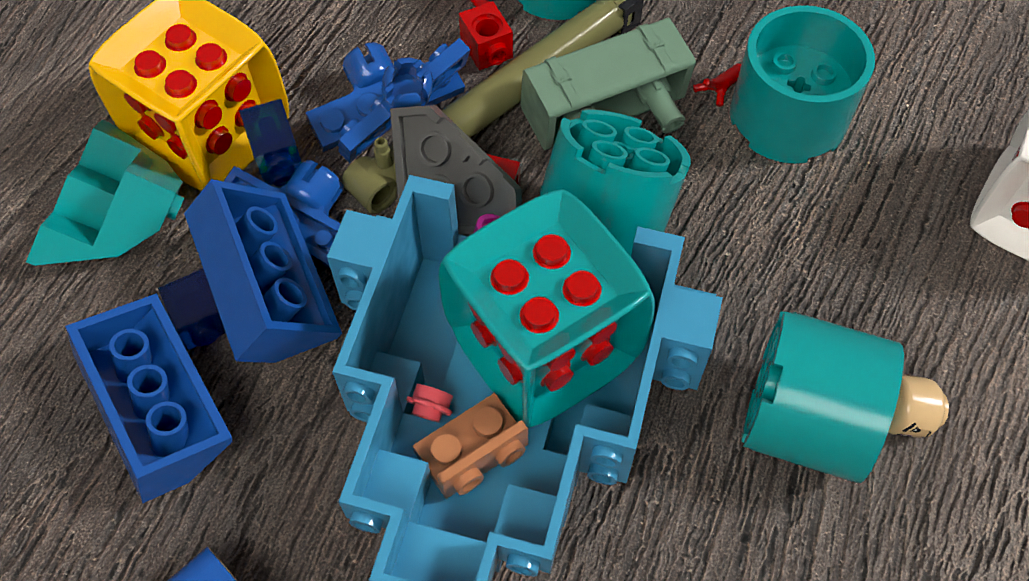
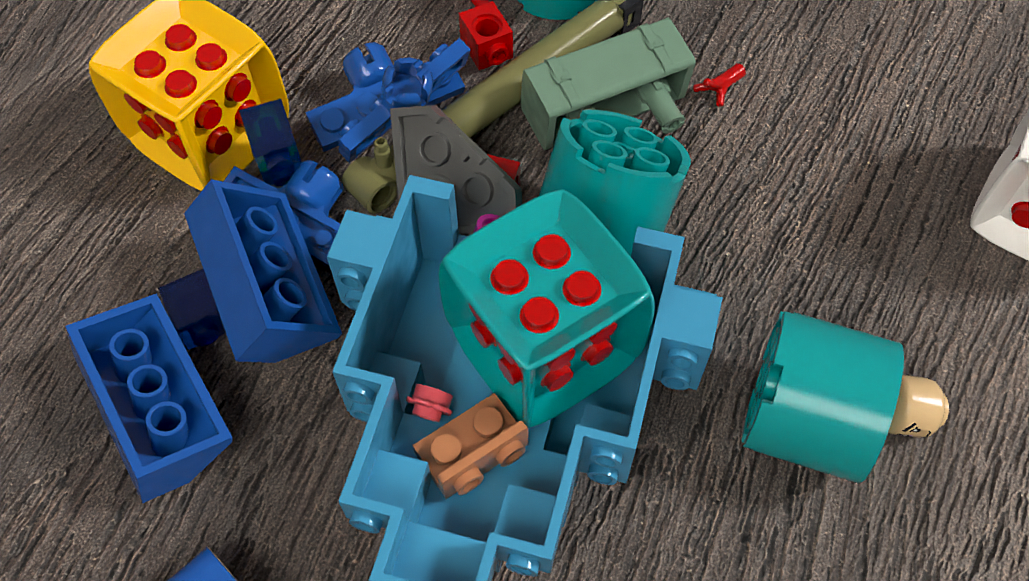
teal brick [26,119,185,266] -> none
teal brick [730,5,875,163] -> none

